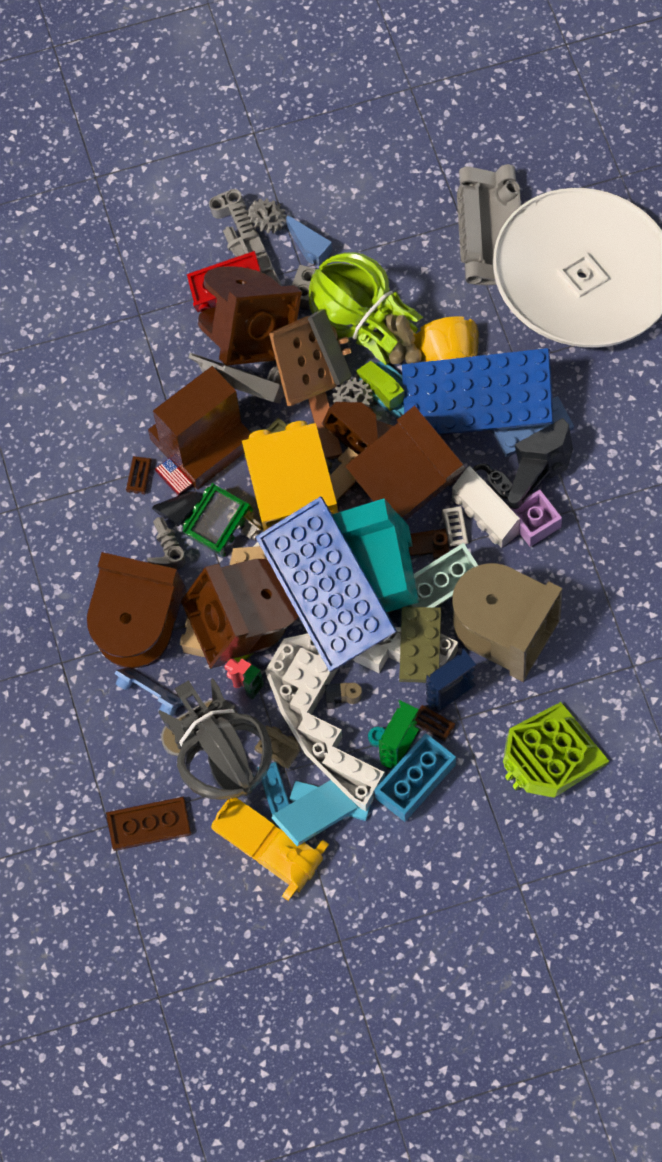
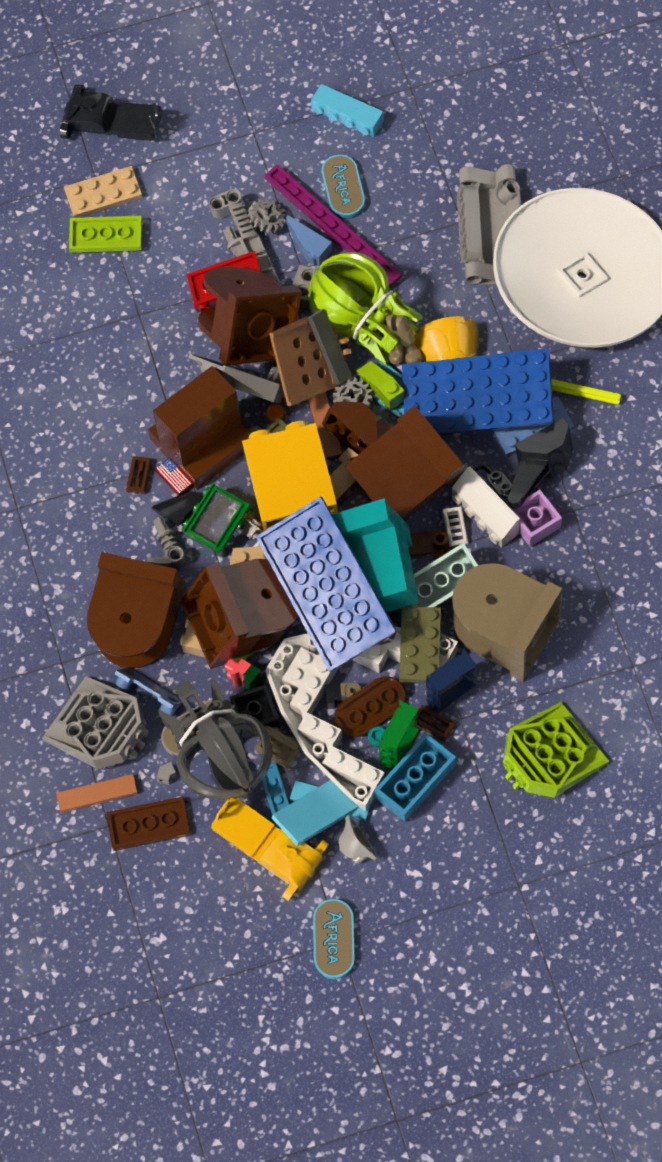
none -> light grey hinge [42,676,146,769]
none -> nougat tile [56,774,138,813]
none -> black piece [60,84,163,141]
none -> tan plate [64,166,143,218]
none -> lime plate [69,216,142,253]
none -> light grey piece [157,762,177,785]
none -> black brick [229,684,280,739]
none -> magenta plate [264,164,402,288]
none -> orange tile [266,404,285,423]
none -> medium azure brick [311,84,384,137]
none -> dark tan tile [313,899,355,979]
none -> dark tan tile [322,155,365,218]
none -> reddish brown tile [335,676,406,737]
none -> light grey hat [339,815,379,864]
none -> neon yellow axle [551,379,621,405]

